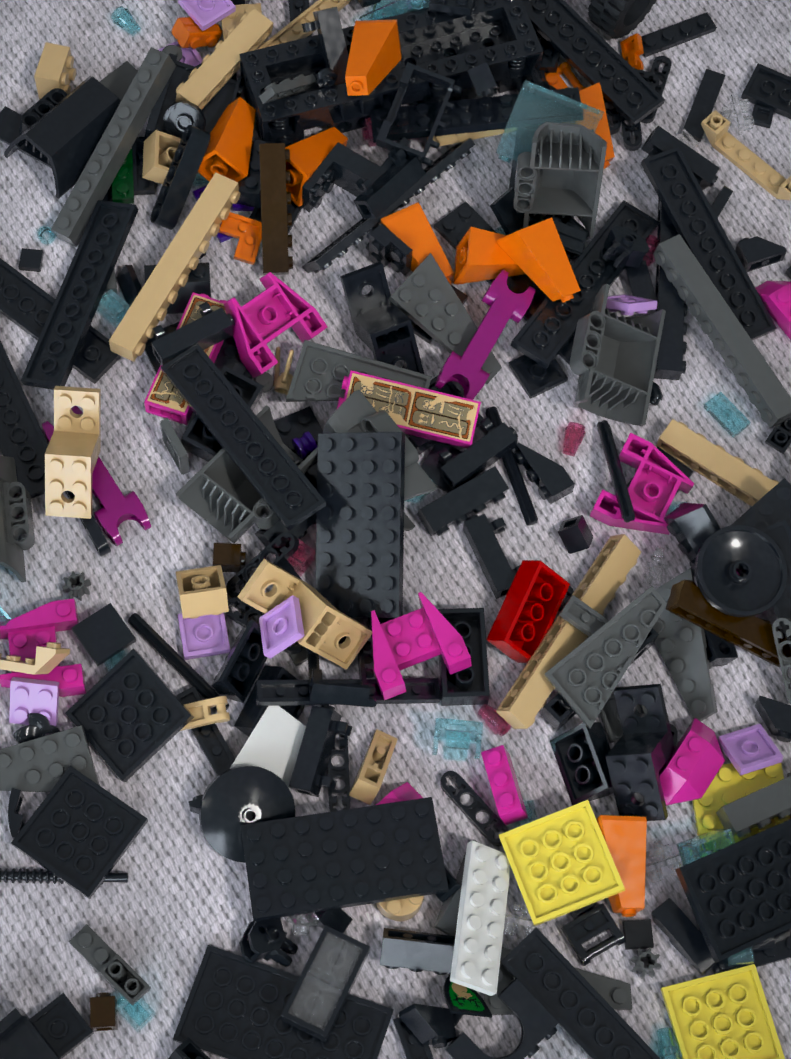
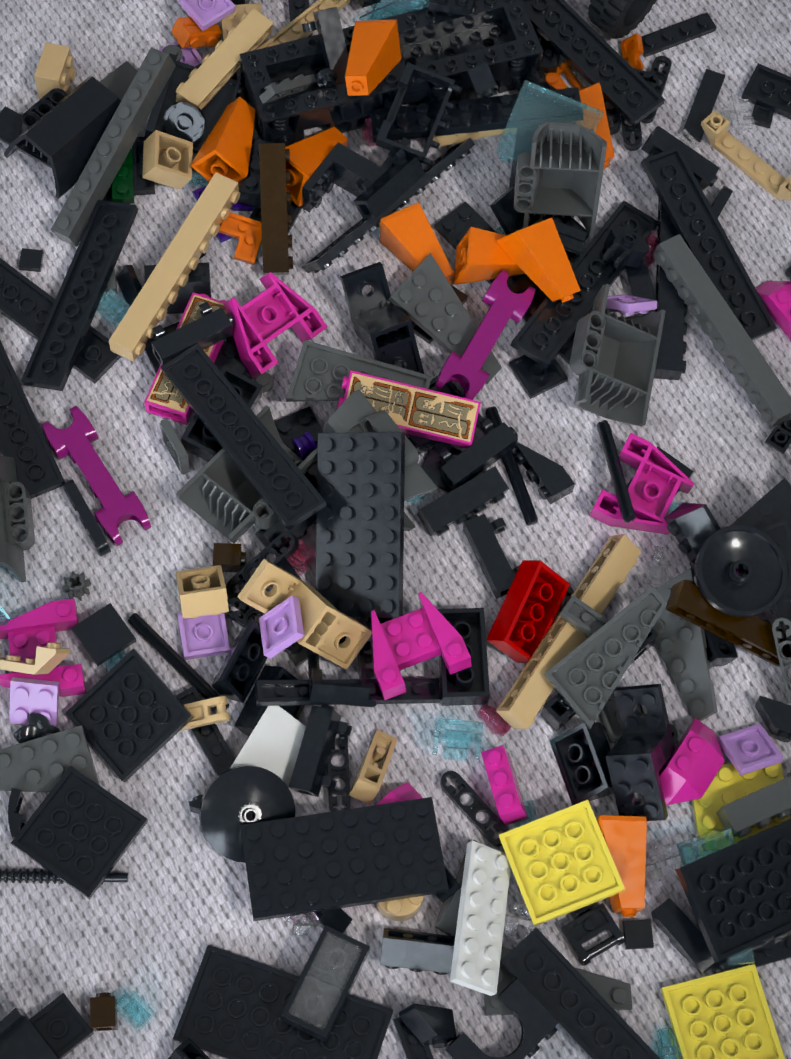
clear light blue hinge [37,225,56,244] -> none
tan bracket [45,386,101,519] -> none
dark grey slope [69,924,151,1006] -> none
clear light blue cone [111,6,141,36] -> none
black beam [150,125,211,230] -> none
black hinge [239,918,298,967] -> none
tan plant [273,347,294,395] -> none
black plate [366,224,413,276] -> none
shield [443,974,492,1026] -> none
black panel [558,515,593,554] -> none
clear pink cone [562,422,586,457] -> none
dark grey gear [630,947,662,979] -> none
black arm [649,382,663,406] -> none
tan brick [656,419,779,506] -> none
clear light blue plate [704,392,751,438] -> none
black slope [735,236,787,272] -> none

